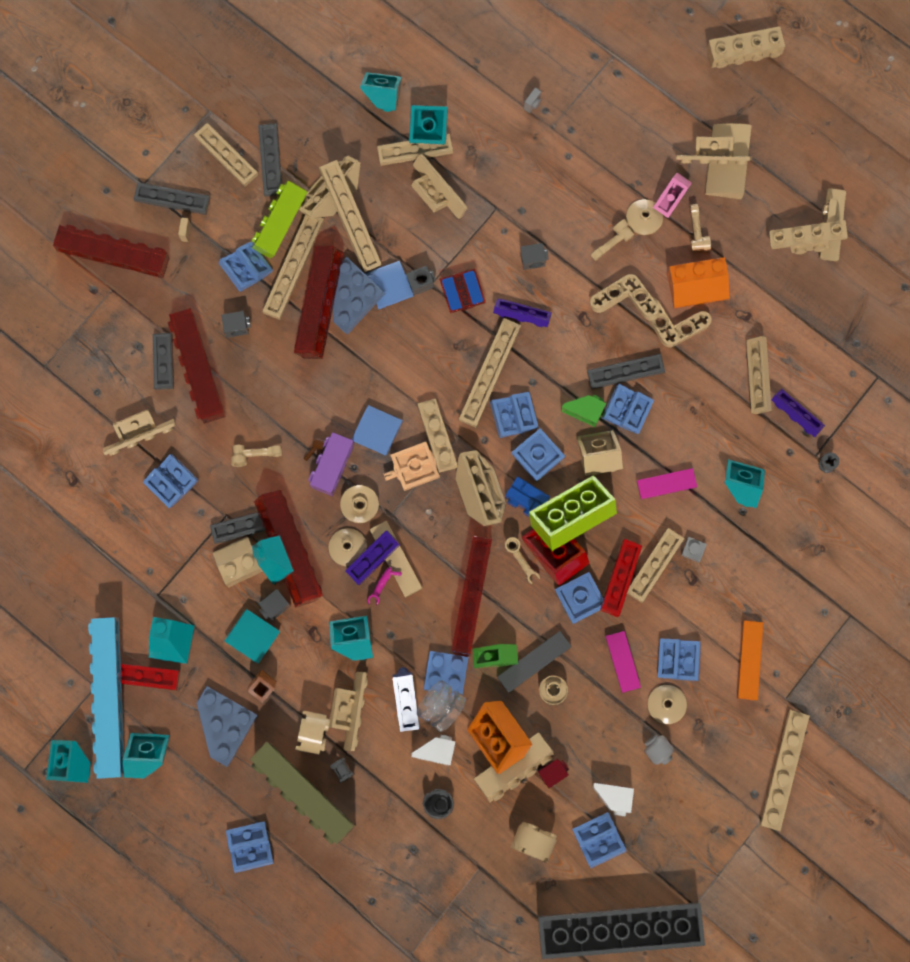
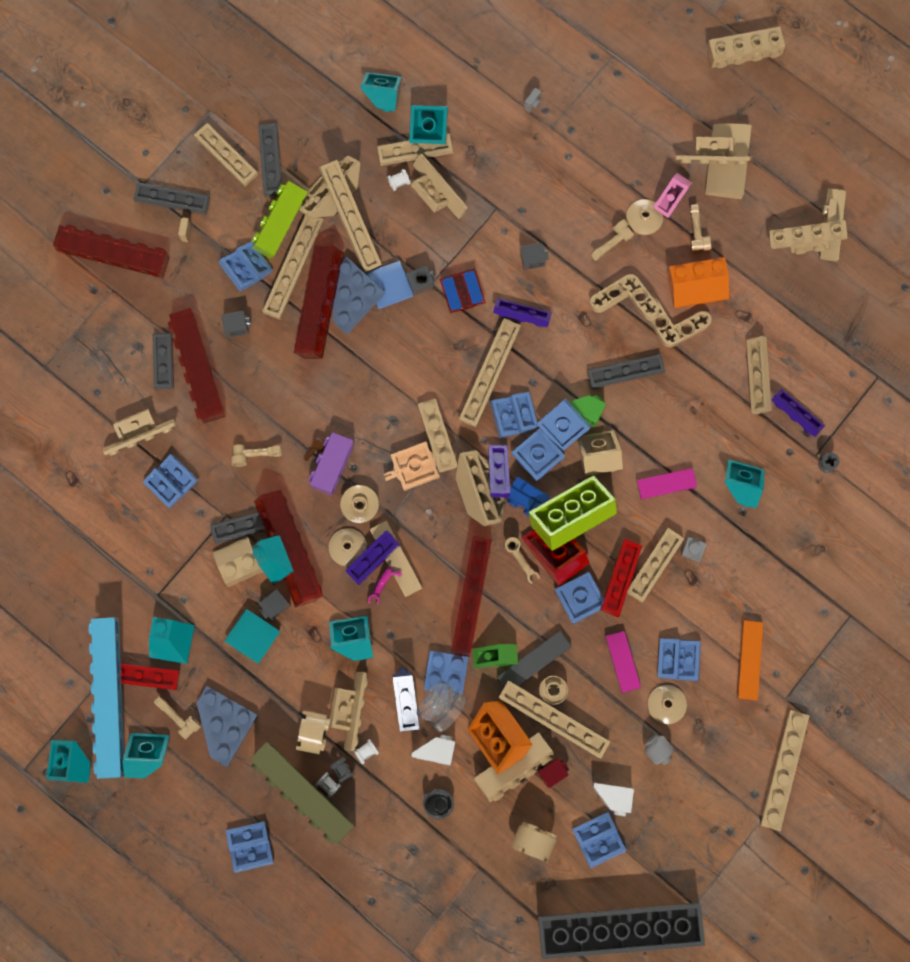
dark orange brick [247,669,277,703] -> none
medium blue slope [352,405,403,456] -> none
medium blue slope [602,384,654,434] -> none
none -> tan brick [154,696,202,739]
none -> white bush [315,772,341,799]
none -> white bush [354,739,379,765]
none -> white bush [387,169,411,192]
none -> plate [488,445,510,498]
none -> tan plate [498,681,610,759]
none -> medium blue plate [537,399,591,452]

